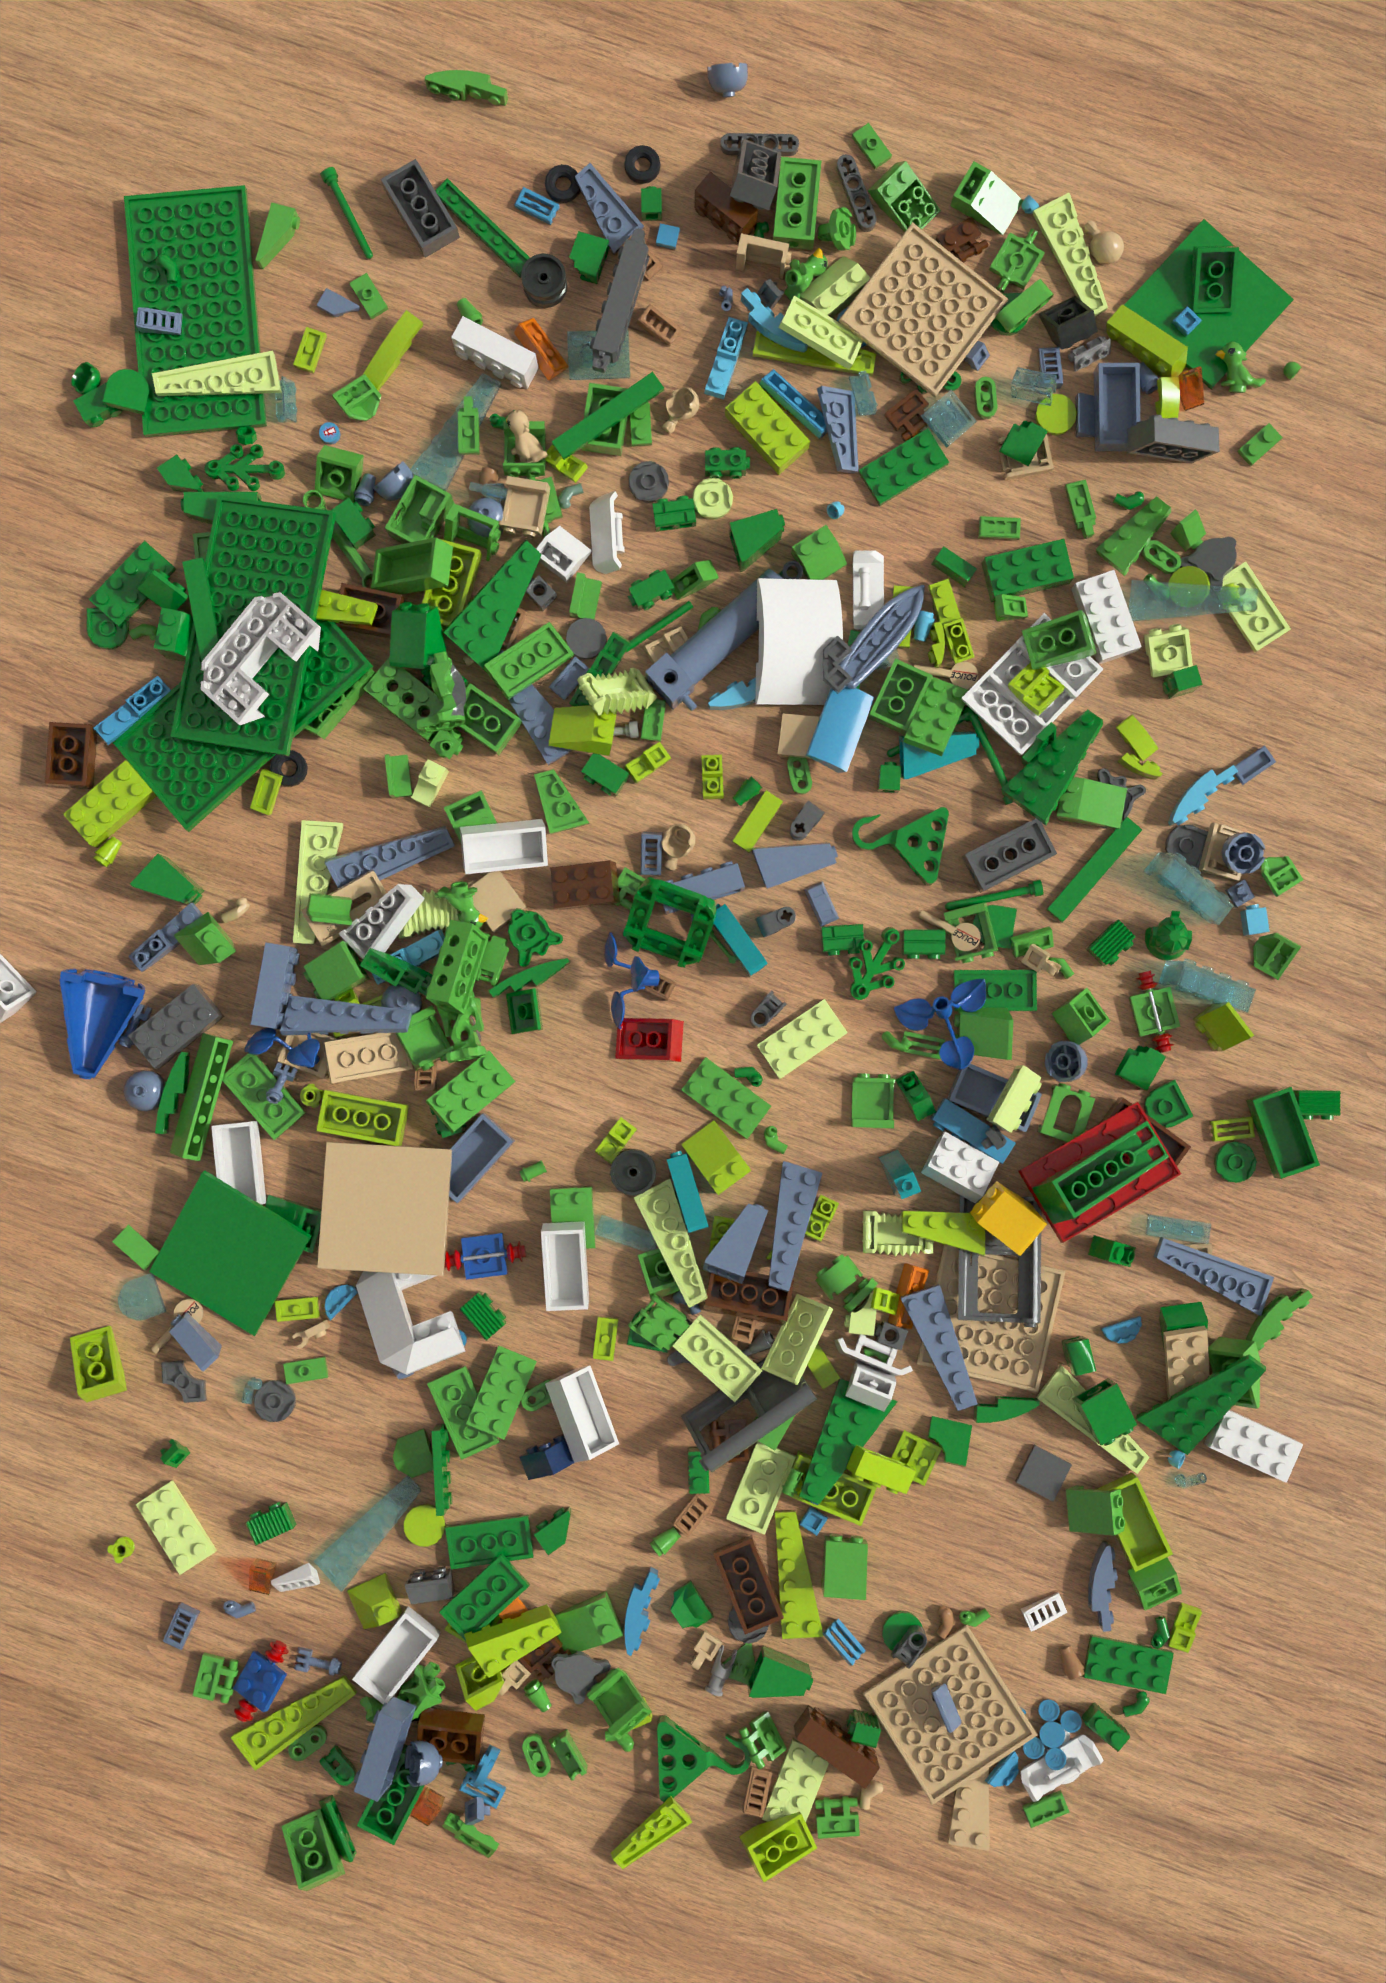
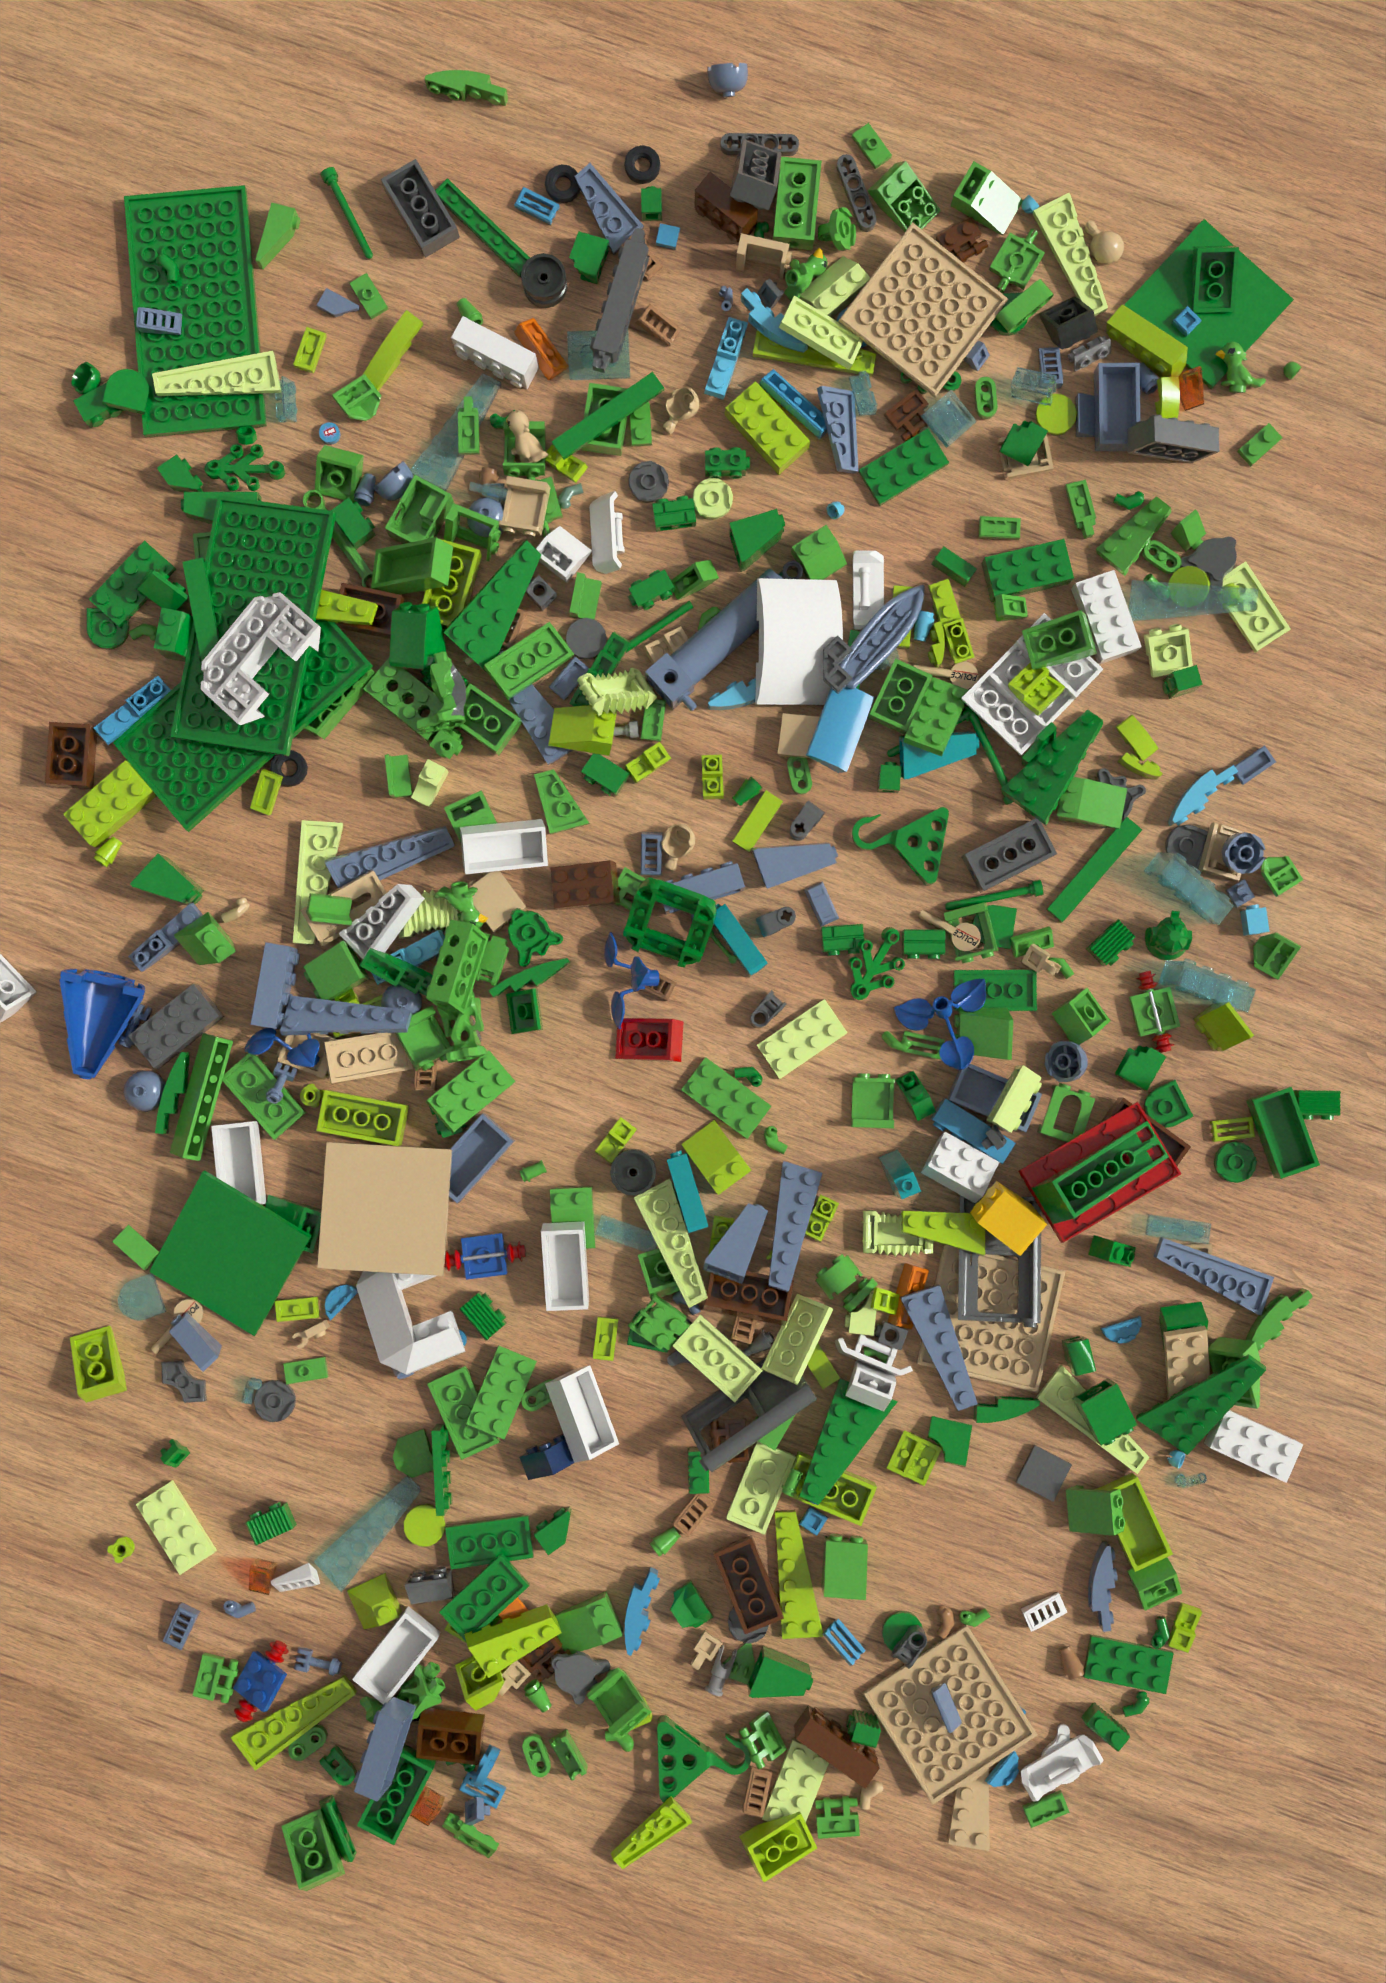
sand blue cylinder [405,1741,443,1787] -> none
lime brick [846,1445,916,1494] -> none
dark azure piece [1023,1699,1082,1770] -> none

